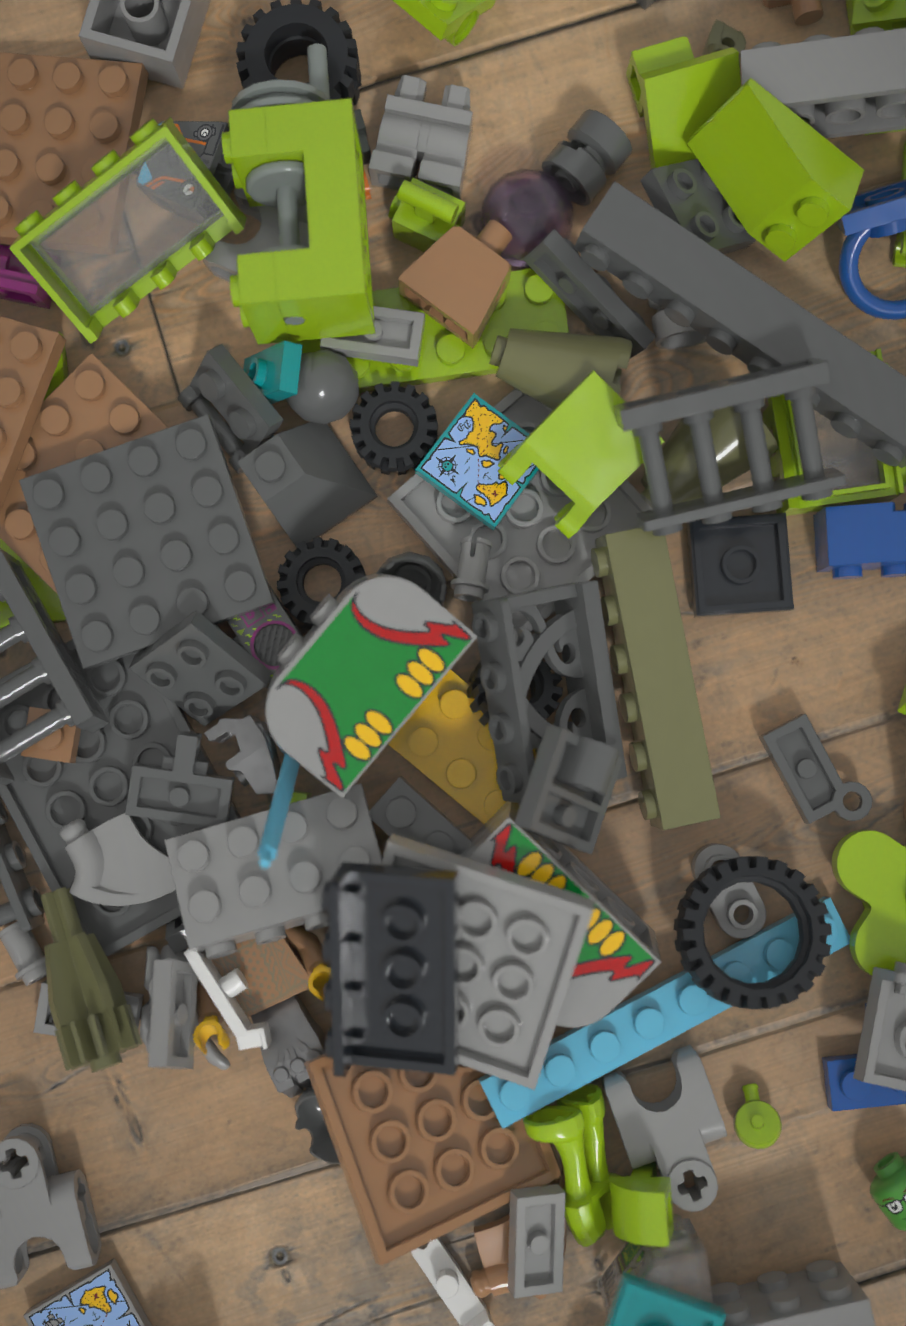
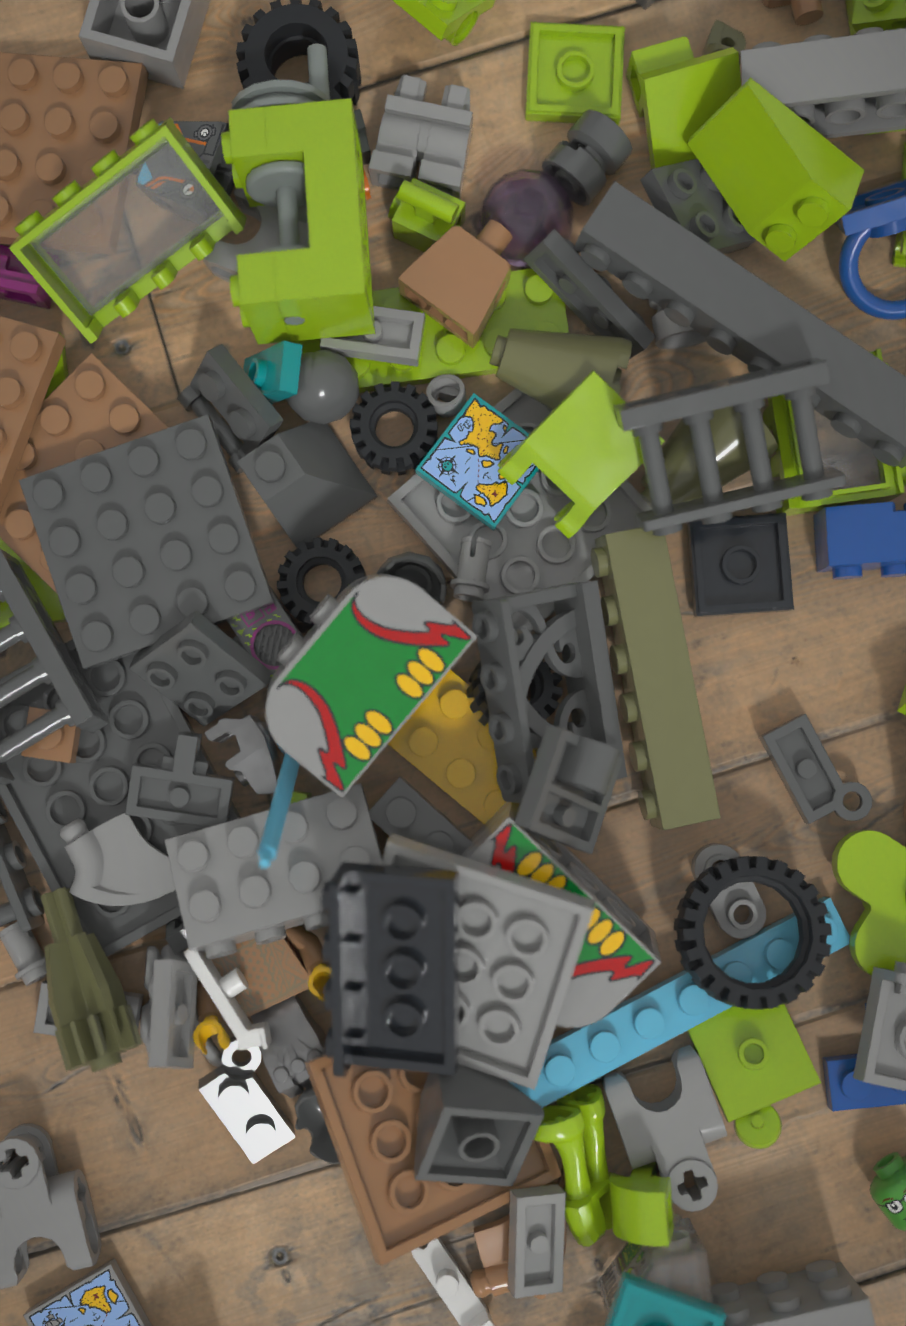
none -> hinge [198,1036,295,1164]
none -> dark grey slope [414,1064,544,1186]
none -> light grey hinge [426,374,467,418]
none -> lime tile [525,22,625,126]
none -> lime plate [687,1004,821,1123]

